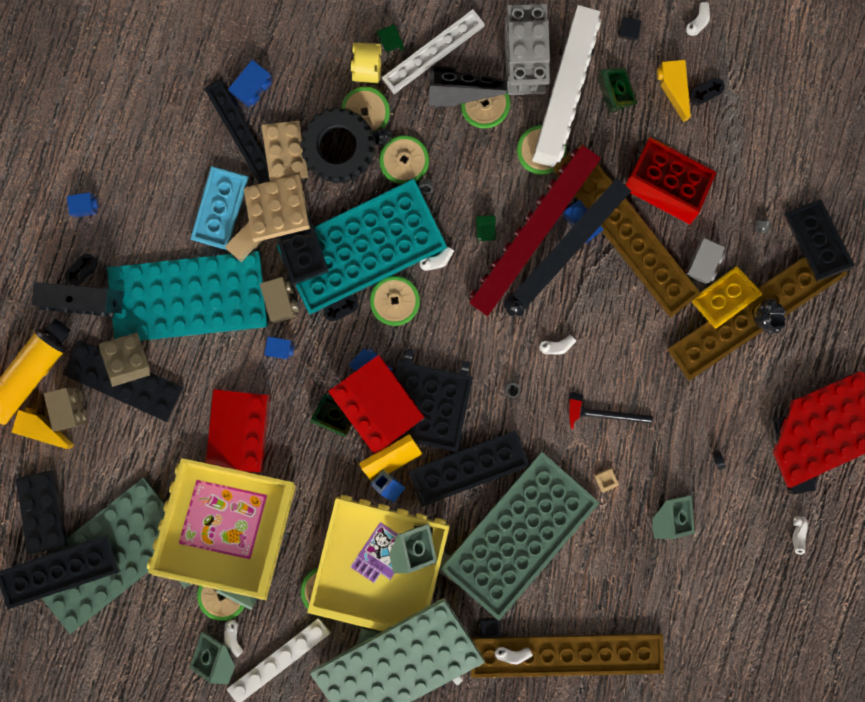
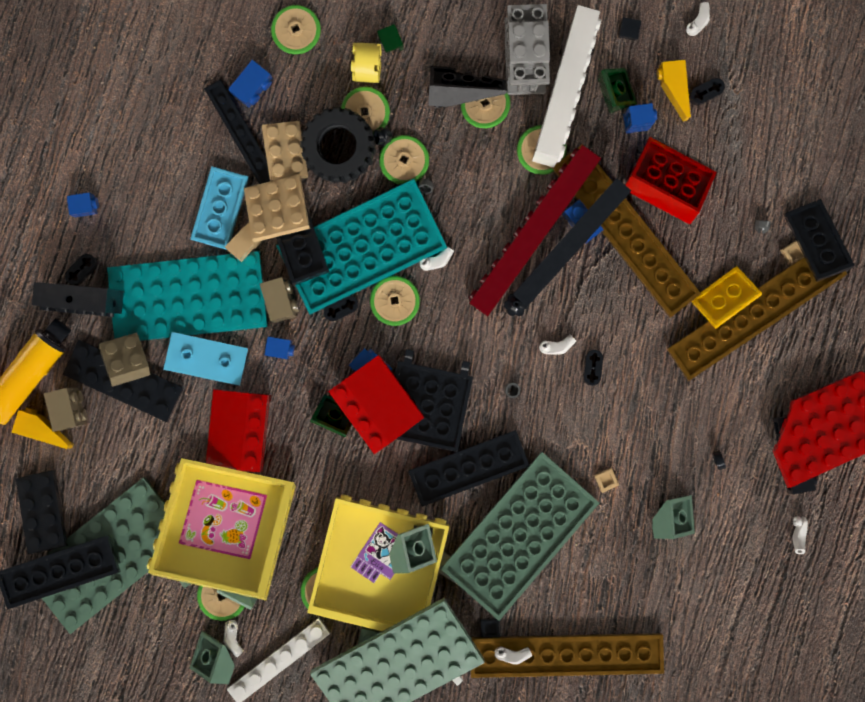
yellow tile [359,435,422,482] -> none
blue brick [371,469,405,503] -> none
white plate [382,9,485,94] -> none
dark green panel [476,216,496,242] -> none
black piece [569,392,653,429] -> none
light grey brick [685,238,725,284] -> none
black hair [753,299,786,334] -> none
none -> medium azure plate [163,332,248,386]
none -> tan wheel [271,5,321,54]
none -> black beam [583,350,603,386]
none -> blue brick [623,103,657,134]
none -> tan tile [780,240,804,266]

